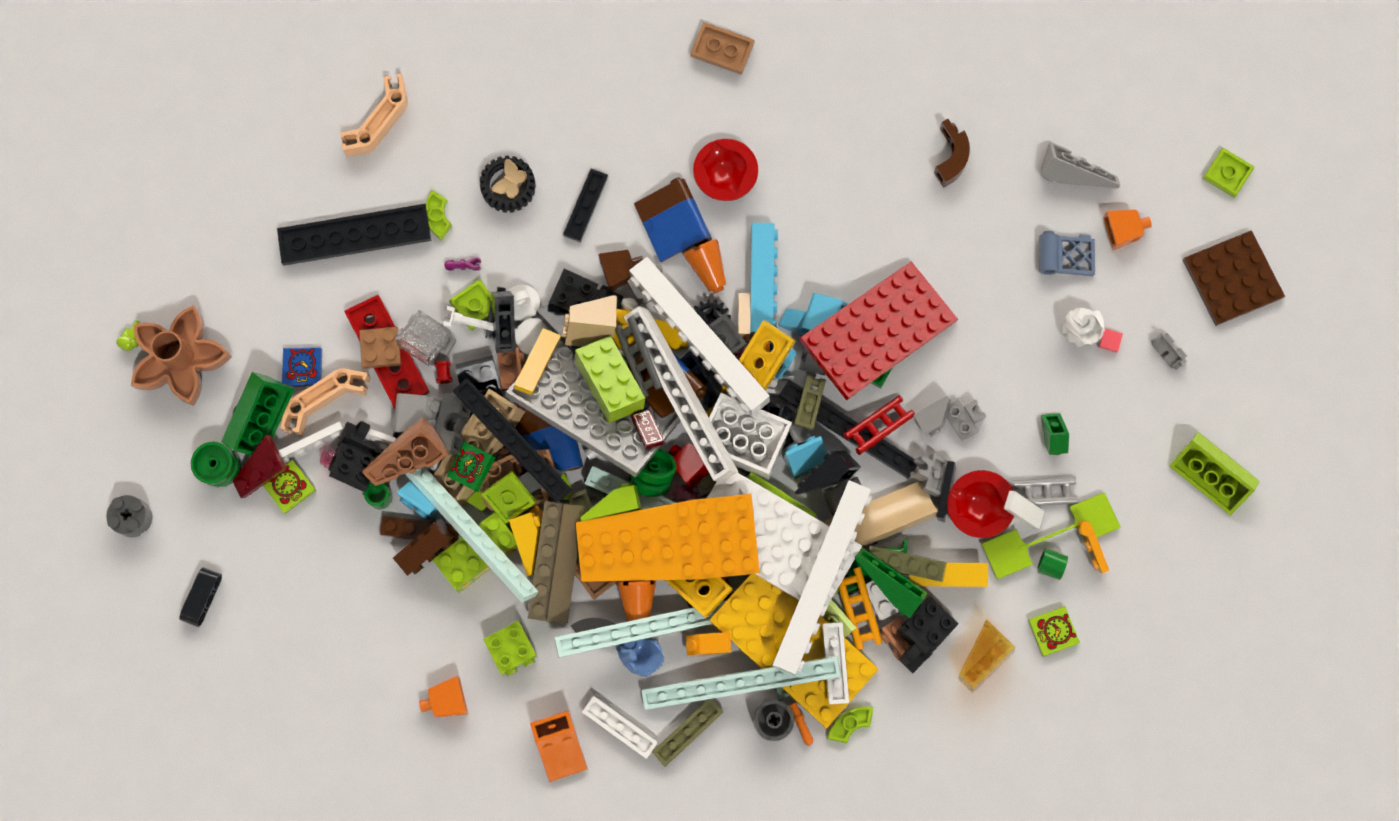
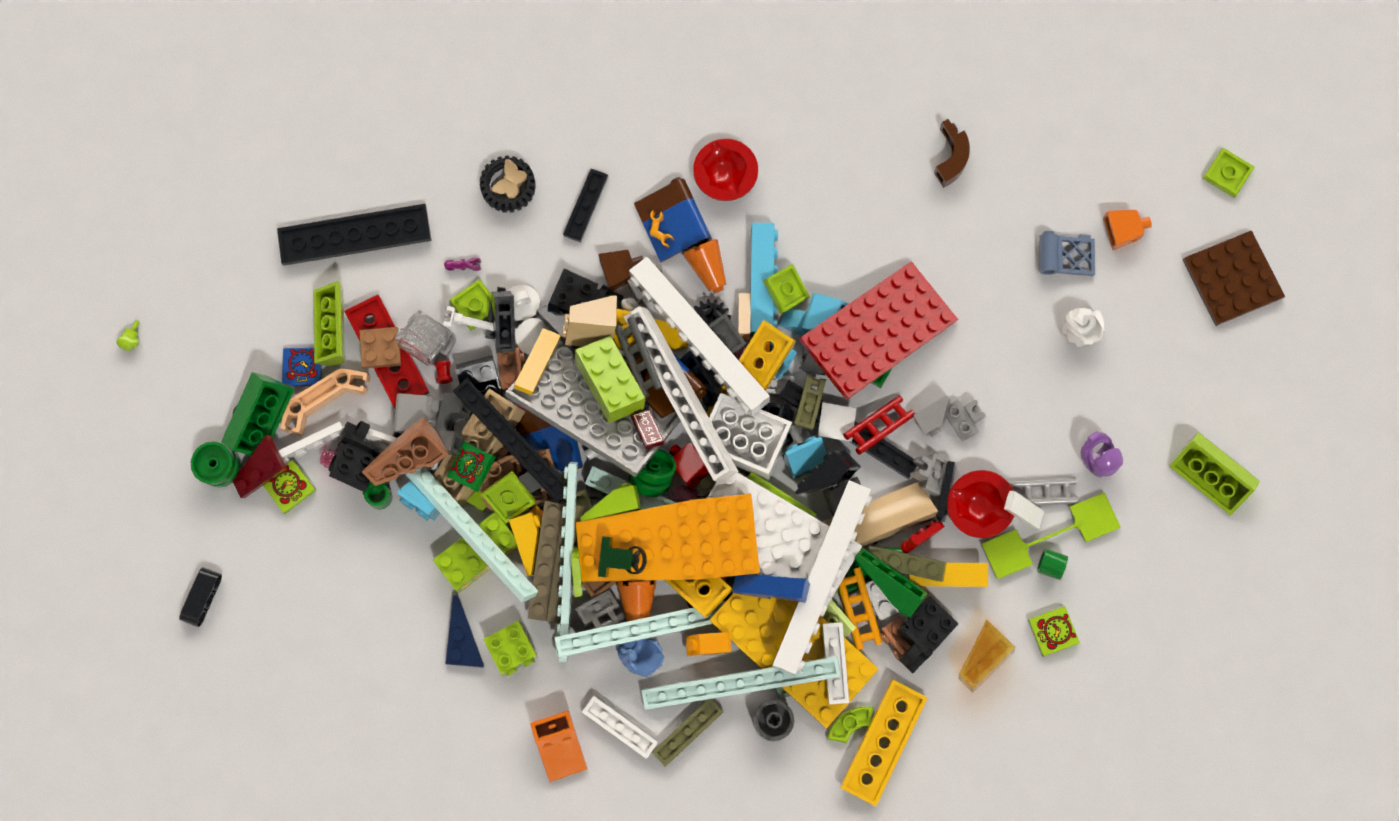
dark grey brick [106,495,153,538] -> none
nougat plant [131,305,232,406] -> none
light nougat piece [340,74,408,157] -> none
reddish brown plate [380,516,459,544] -> none
reddish brown wedge [393,518,455,576] -> none
orange torso [419,676,469,718] -> none
lime tile [426,190,452,241] -> none
medium nougat plate [690,22,755,75] -> none
orange piece [789,702,813,746] -> none
light grey wedge [1041,142,1120,188] -> none
green slope [1041,413,1069,455] -> none
light orange hinge [1078,520,1109,573] -> none
coral tile [1099,329,1123,353] -> none
light grey hinge [1152,332,1187,370] -> none
none -> lime slope [313,281,345,367]
none -> dark blue wing [445,595,484,668]
none -> light aqua plate [556,462,578,662]
none -> lime tile [571,547,583,597]
none -> light grey plate [575,590,626,629]
none -> dark green piece [598,536,647,577]
none -> light orange arm [650,211,674,247]
none -> blue slope [732,574,810,603]
none -> lime tile [763,264,810,314]
none -> white sticker [818,403,857,442]
none -> yellow plate [839,679,928,807]
none -> red plate [900,520,945,553]
none -> medium lavender helmet [1080,431,1123,477]

